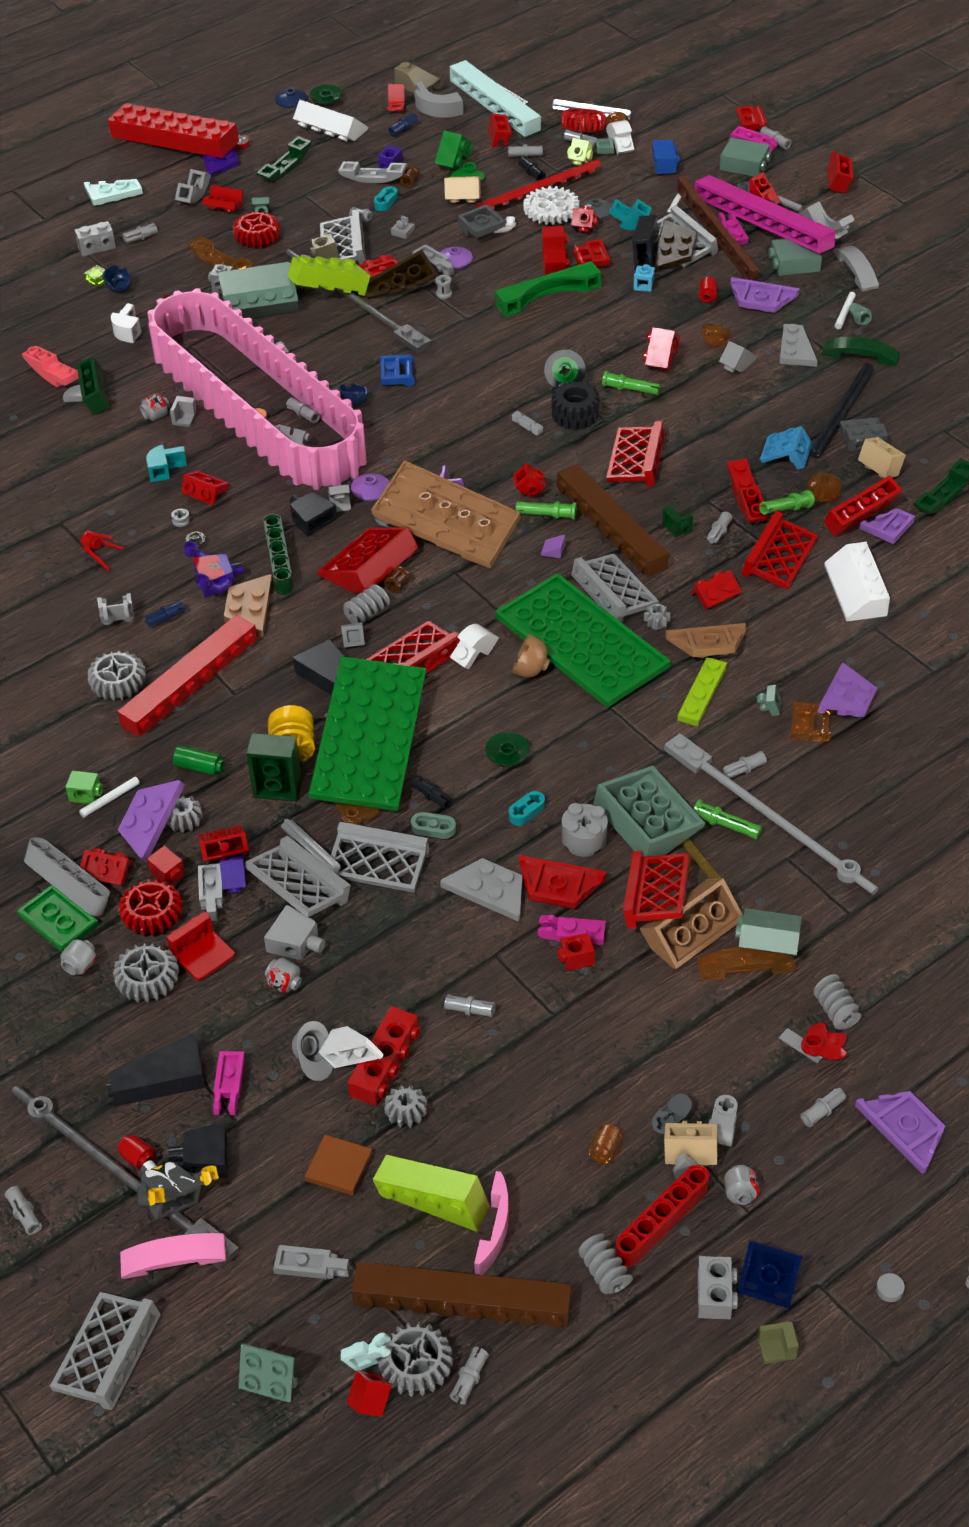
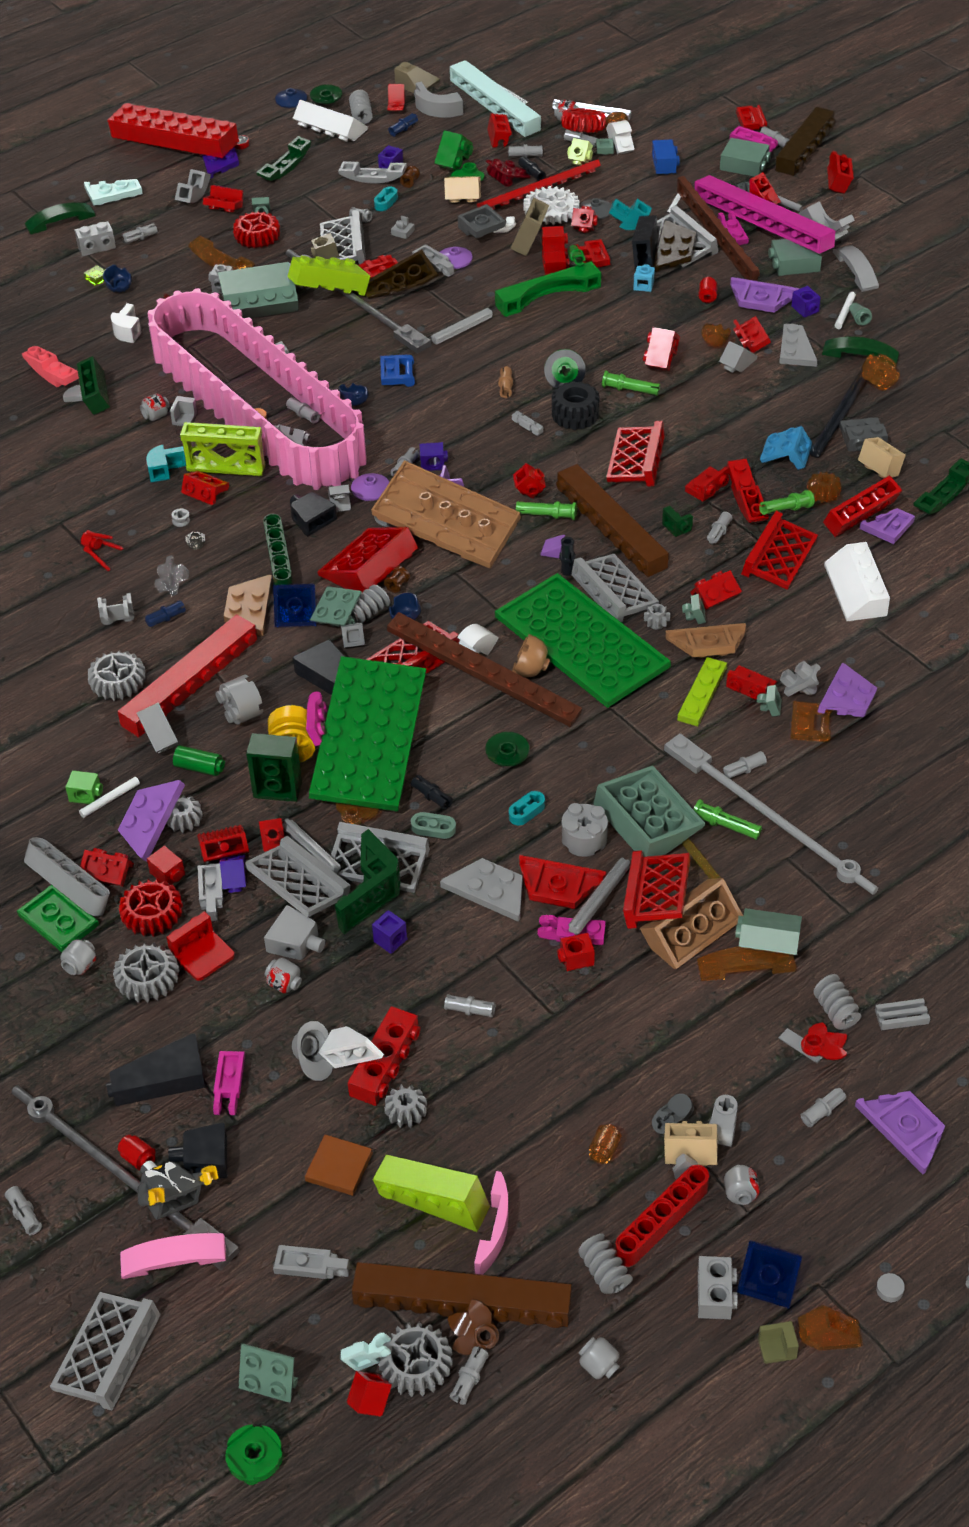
dark purple torso [184,541,244,598] -> none
light grey bush [435,275,452,299] -> none
none -> dark green slope [25,202,95,235]
none -> light grey hinge [137,702,178,753]
none -> clear hips [155,555,189,596]
none -> lime fence [180,422,266,476]
none -> light grey brick [216,674,263,724]
none -> green plate [225,1424,283,1485]
none -> red bracket [259,818,284,852]
none -> clear blue slope [273,584,317,627]
none -> dark pink hinge [306,691,328,746]
none -> sand green hinge [310,586,362,627]
none -> dark green bracket [335,829,401,935]
none -> light grey piece [349,90,373,124]
none -> dark purple brick [372,910,407,954]
none -> copper plate [387,612,582,727]
none -> dark blue hair [389,593,421,620]
none -> light grey pin [391,447,419,476]
none -> dark purple brick [420,442,448,471]
none -> light grey axle [431,308,492,345]
none -> reddish brown plate [447,1299,499,1355]
none -> dark red hinge [486,159,531,186]
none -> medium nougat pin [498,366,513,398]
none -> dark tan brick [511,198,549,256]
none -> head [554,100,579,121]
none -> black pin [559,537,576,576]
none -> green pin [568,245,585,266]
none -> light grey axle [568,858,630,935]
none -> light grey head [578,1337,620,1380]
none -> sand green tile [682,594,706,624]
none -> red bracket [685,466,729,502]
none -> red bracket [726,665,777,700]
none -> red bracket [733,316,771,353]
none -> dark brown brick [775,107,836,176]
none -> light grey hips [780,661,821,697]
none -> dark purple brick [791,286,821,318]
none -> clear orange slope [798,1305,863,1350]
none -> clear orange plate [861,354,900,390]
none -> light grey tile [875,998,930,1030]

